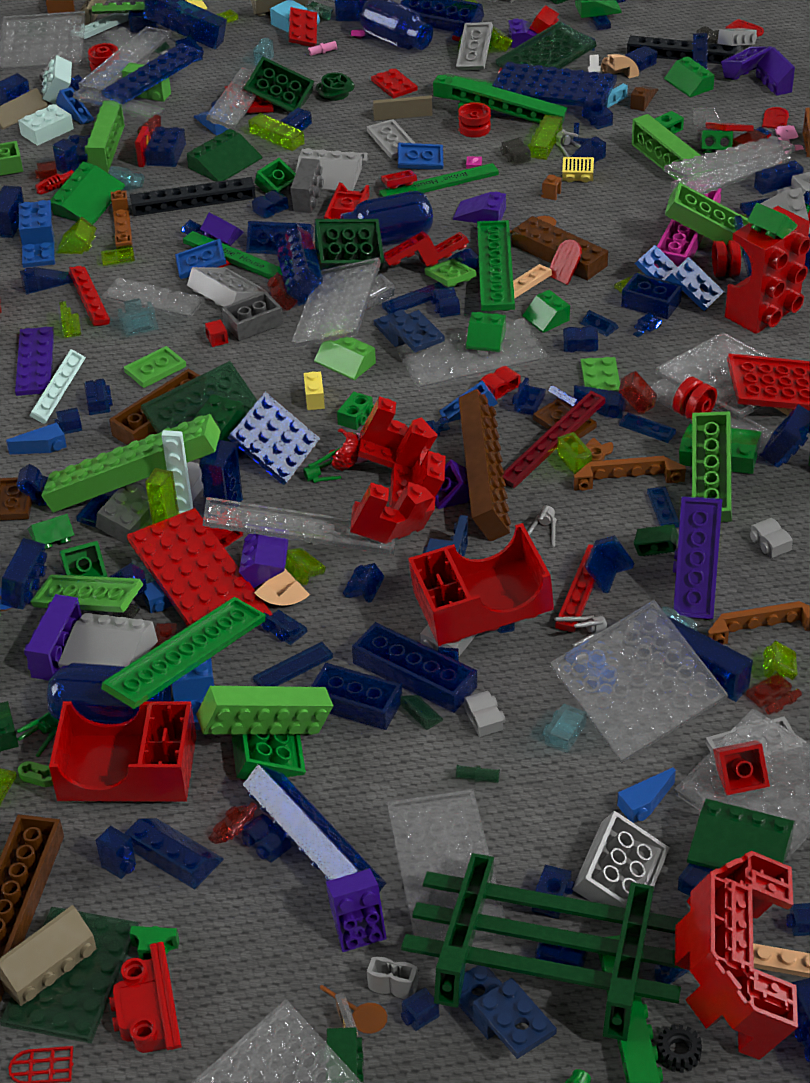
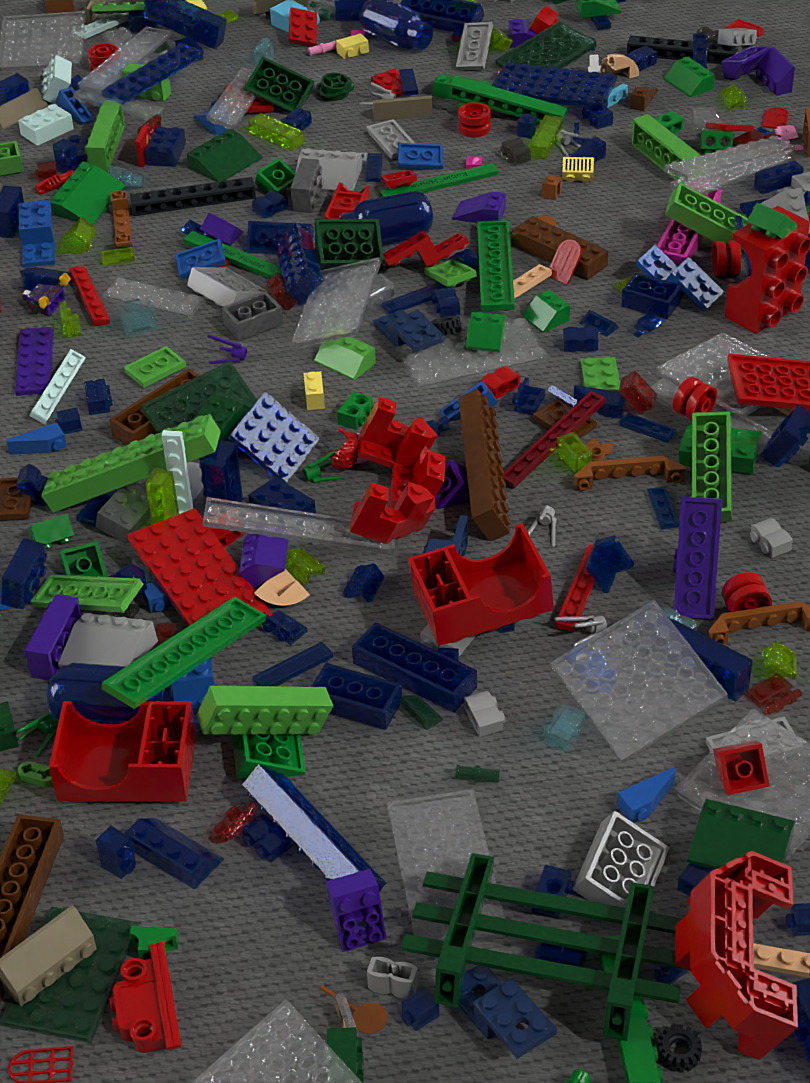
red brick [205,319,228,347] -> none
dark green brick [634,524,679,557] -> none
none -> torso [23,273,71,317]
none -> dark purple plant [207,334,247,364]
none -> clear blue brick [248,476,316,535]
none -> light yellow brick [336,33,369,59]
none -> light grey plant [359,82,396,105]
none -> clear blue tile [365,153,383,182]
none -> clear blue tile [399,68,418,96]
none -> black tyre [431,316,462,336]
none -> clear blue brick [517,114,537,139]
none -> clear neon green bracket [720,83,748,111]
none -> red wheel [721,572,773,612]

